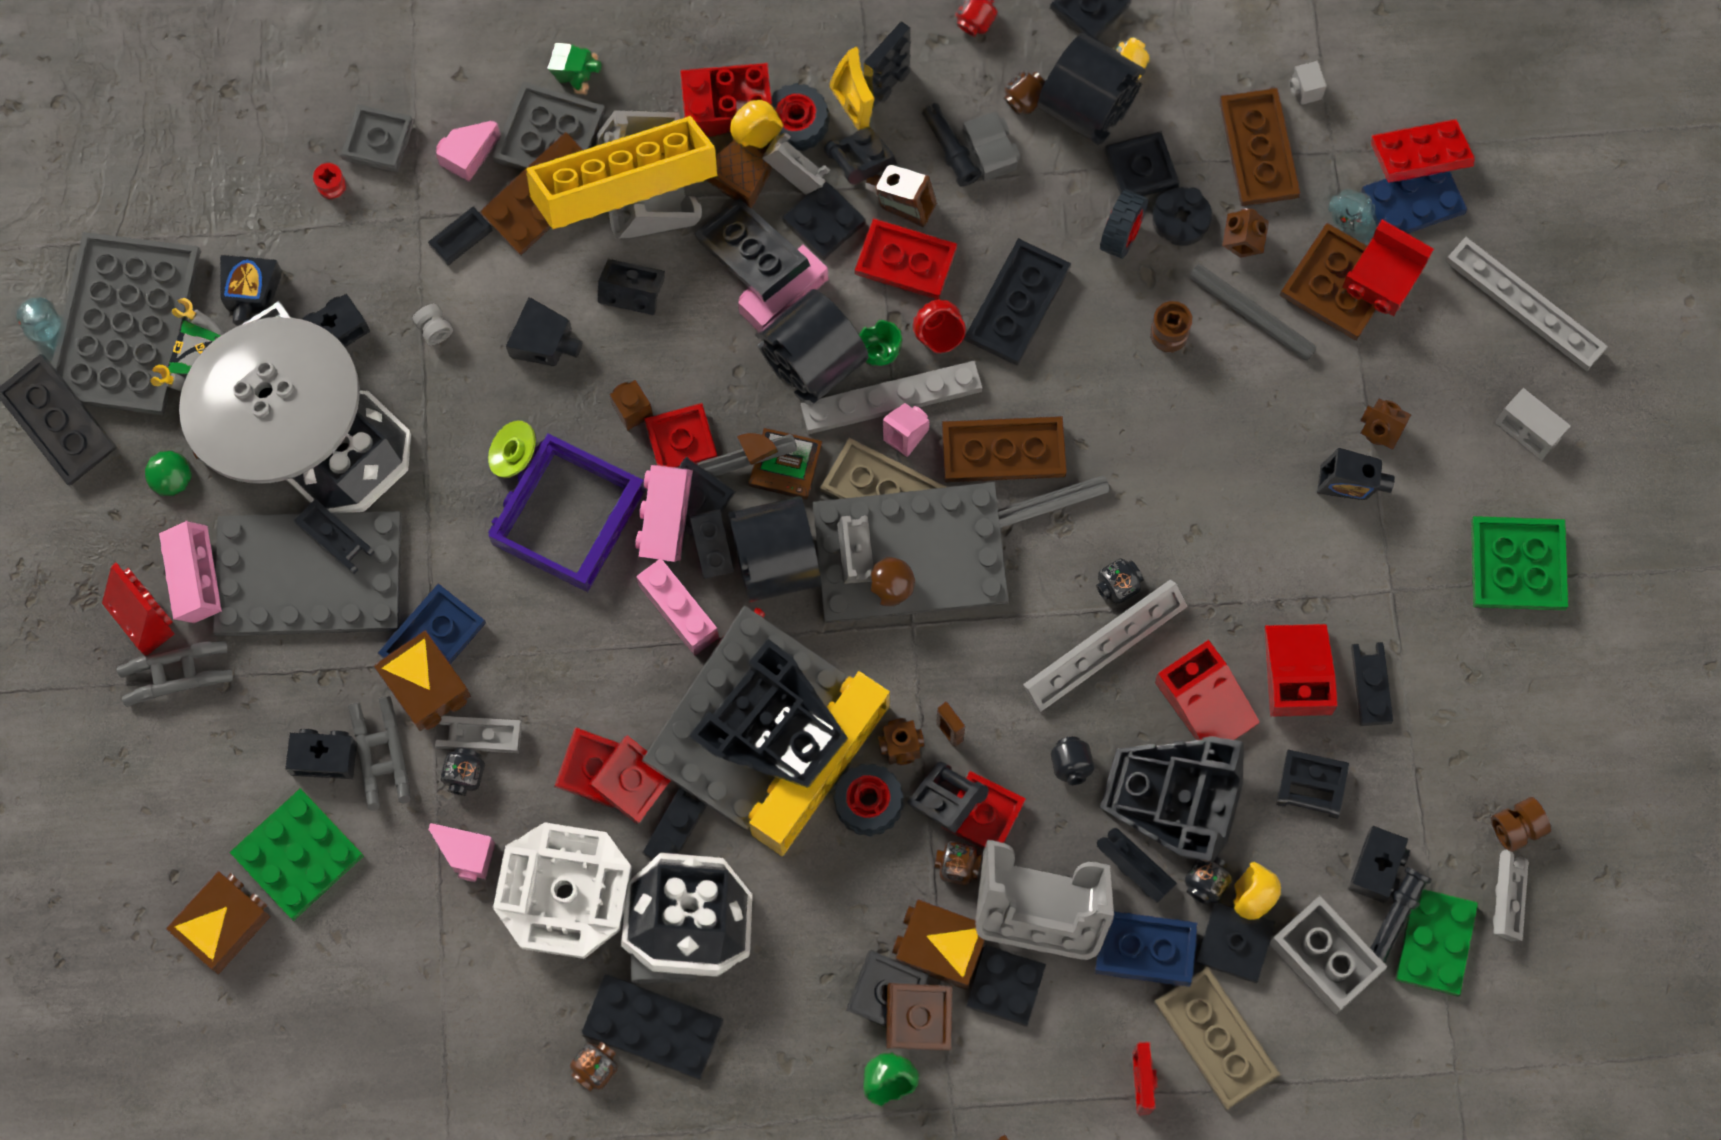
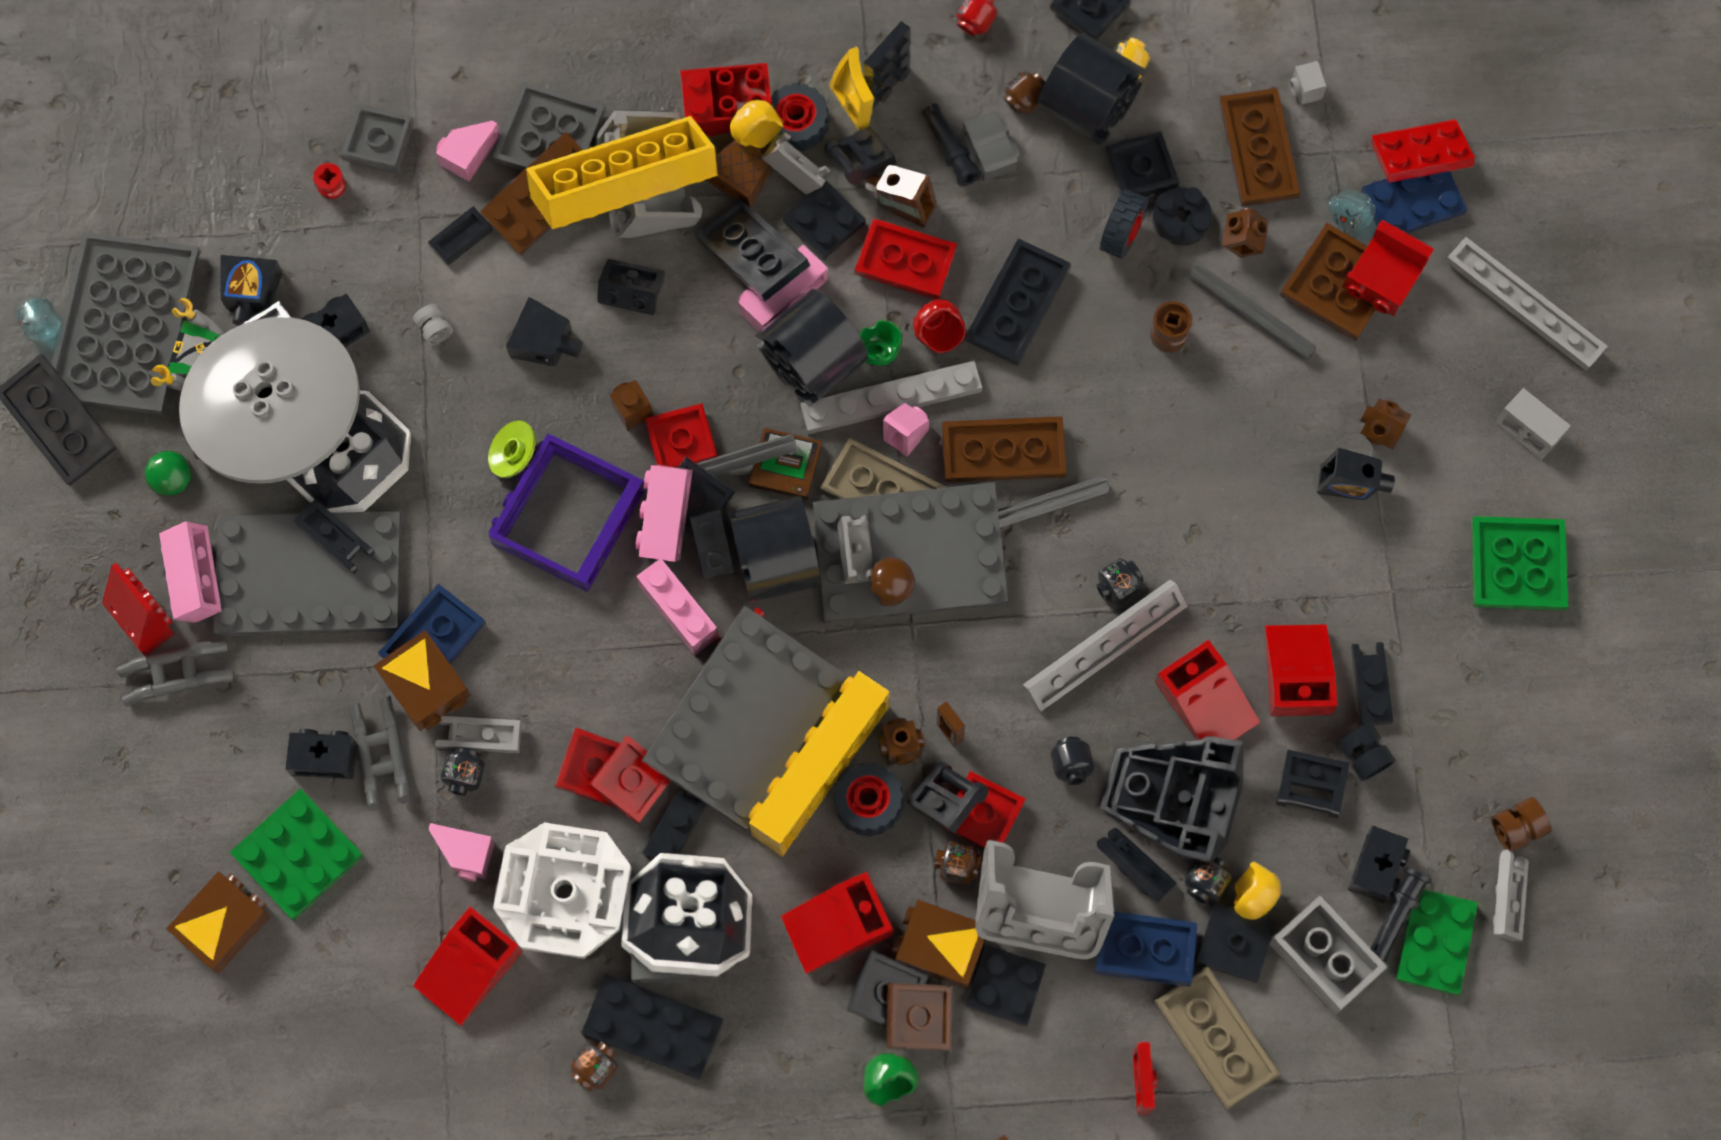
green piece [548,43,601,95] -> none
black wedge [689,639,848,788] -> none
reddish brown tile [737,433,778,465] -> none
none -> red slope [413,906,523,1026]
none -> red slope [780,872,893,974]
none -> black wheel [1338,723,1396,781]

